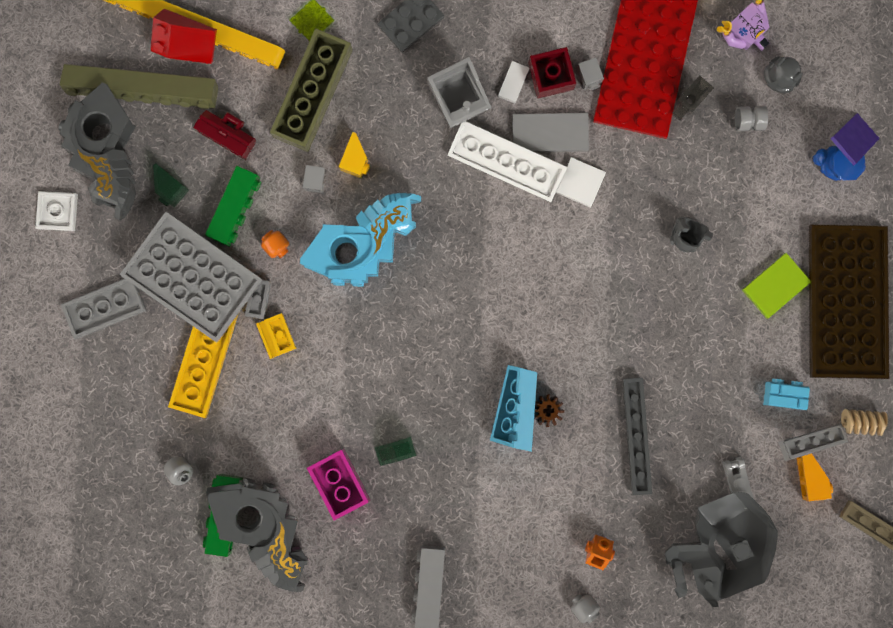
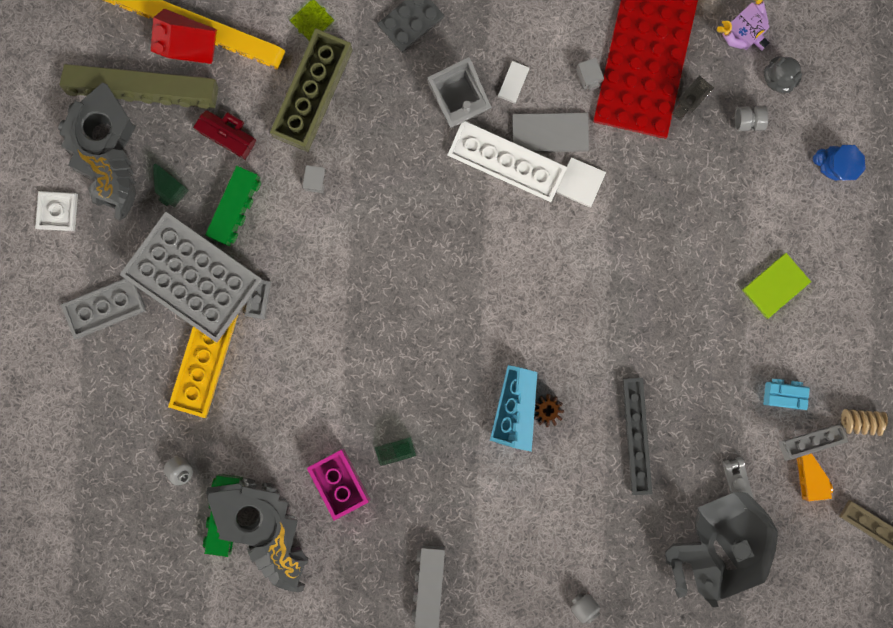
yellow plate [256,313,297,359] -> none
orange head [261,230,289,259] -> none
medium azure animal [300,193,421,287] -> none
yellow slope [339,132,370,178] -> none
dark red brick [528,47,576,99] -> none
orange brick [585,535,615,571] -> none
dark grey helmet [670,217,713,252] -> none
dark brown plate [809,225,889,379] -> none
dark purple piece [830,113,880,166] -> none

